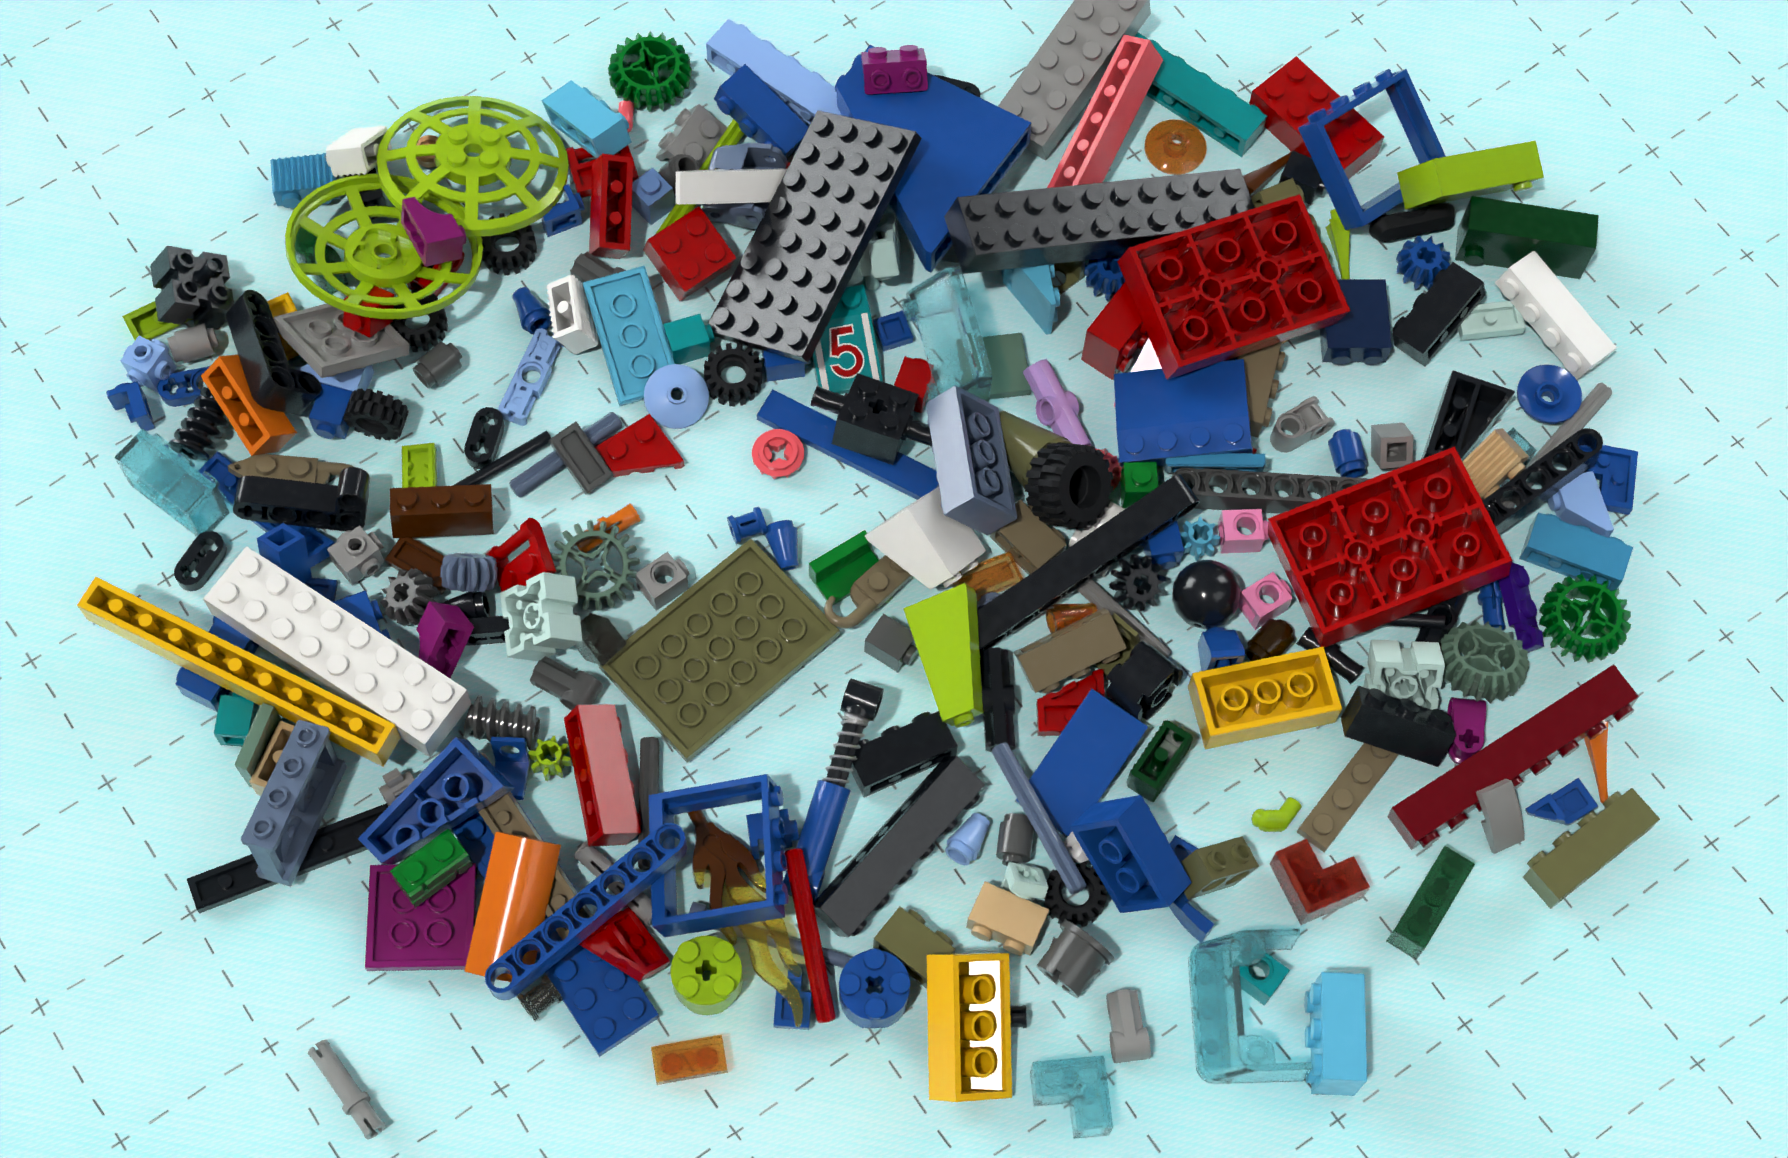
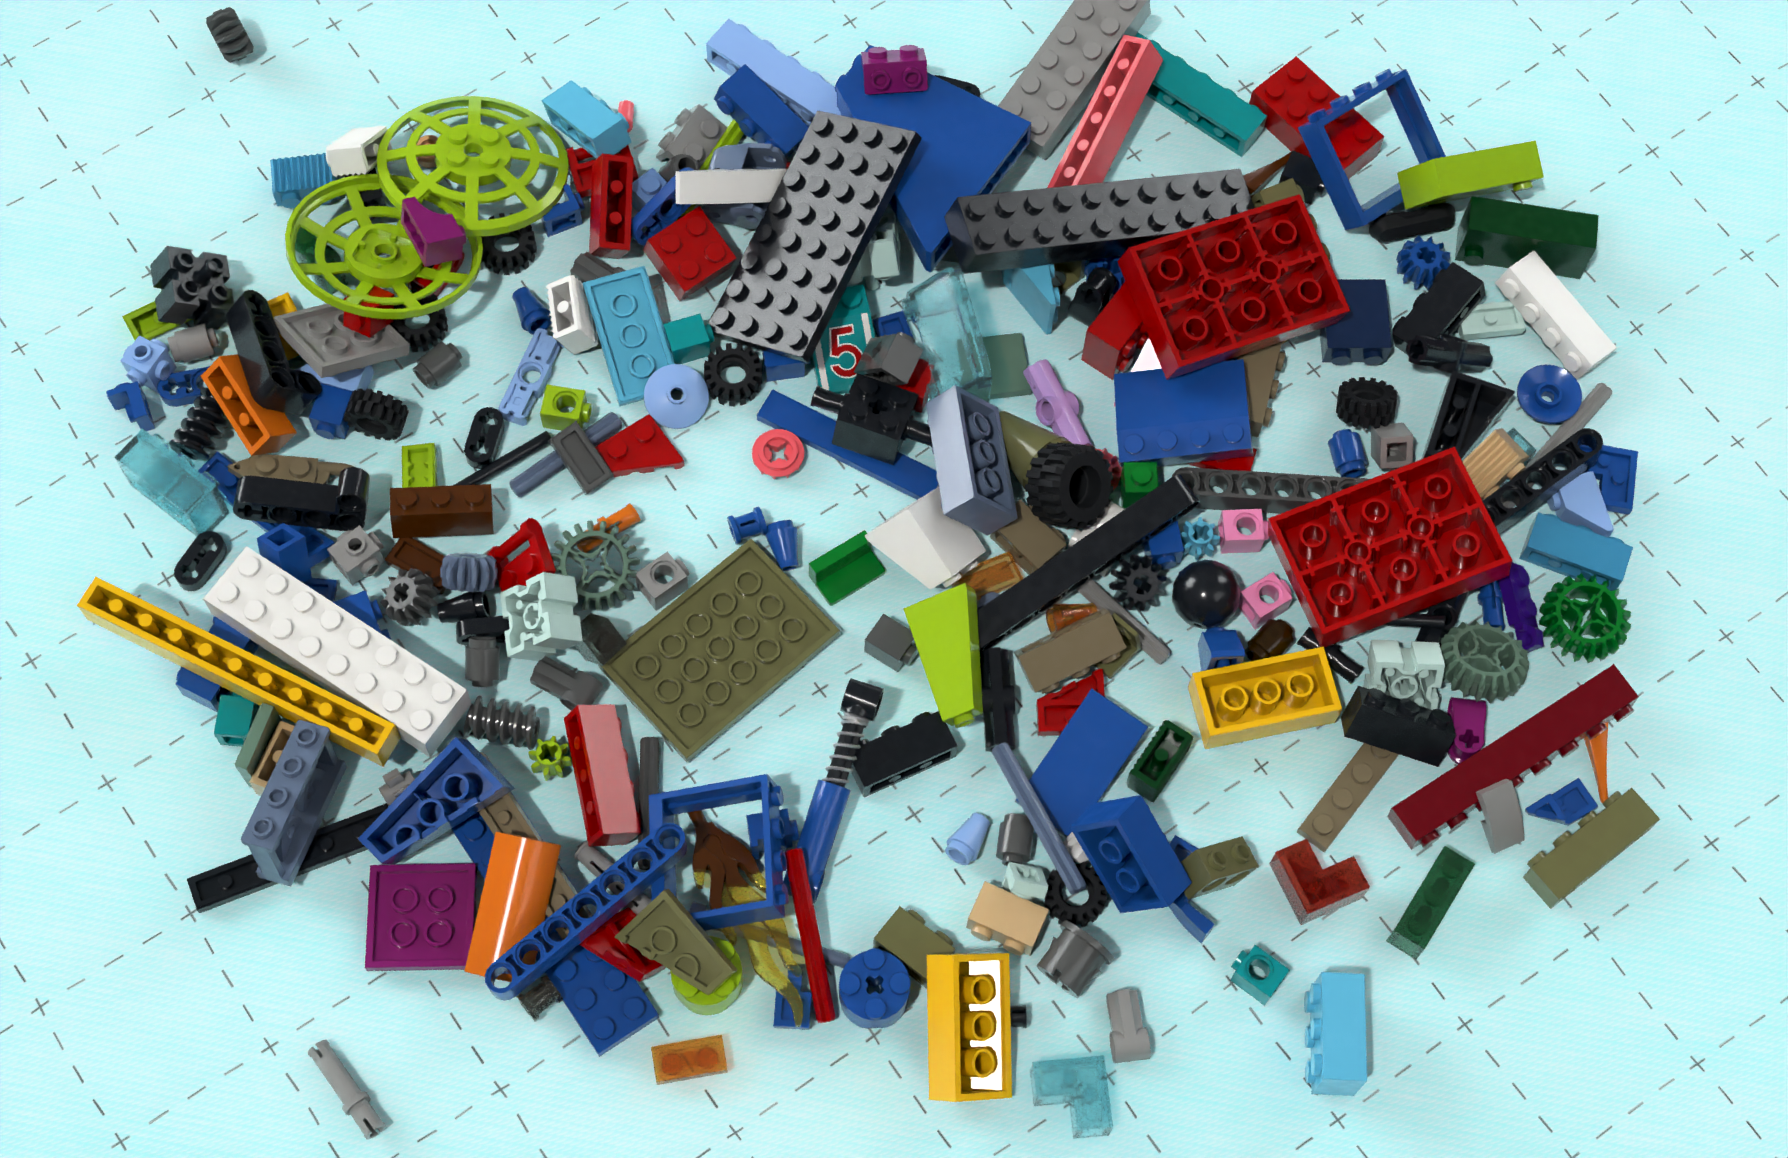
green brick [390,829,473,908] -> none
magenta arch [416,601,474,678] -> none
blue bracket [490,737,531,800] -> none
green gear [608,31,692,112] -> none
black brick [813,756,985,937] -> none
dark tan plate [824,555,913,629] -> none
black brick [1106,641,1183,722] -> none
clear orange dish [1144,119,1207,175] -> none
dark azure tile [1164,453,1265,473] -> none
clear light blue windscreen [1188,929,1312,1084] -> none
lime arm [1251,797,1302,832] -> none
light grey piece [1270,396,1335,453] -> none
lime piece [1325,209,1350,279] -> none
none -> dark grey gear [206,7,254,63]
none -> dark grey brick [465,636,500,687]
none -> lime brick [540,385,592,431]
none -> olive wing [614,889,737,995]
none -> blue beam [631,167,694,246]
none -> dark grey brick [854,332,923,386]
none -> black piece [1067,267,1116,327]
none -> black tyre [1336,377,1398,429]
none -> black piece [1405,334,1493,373]

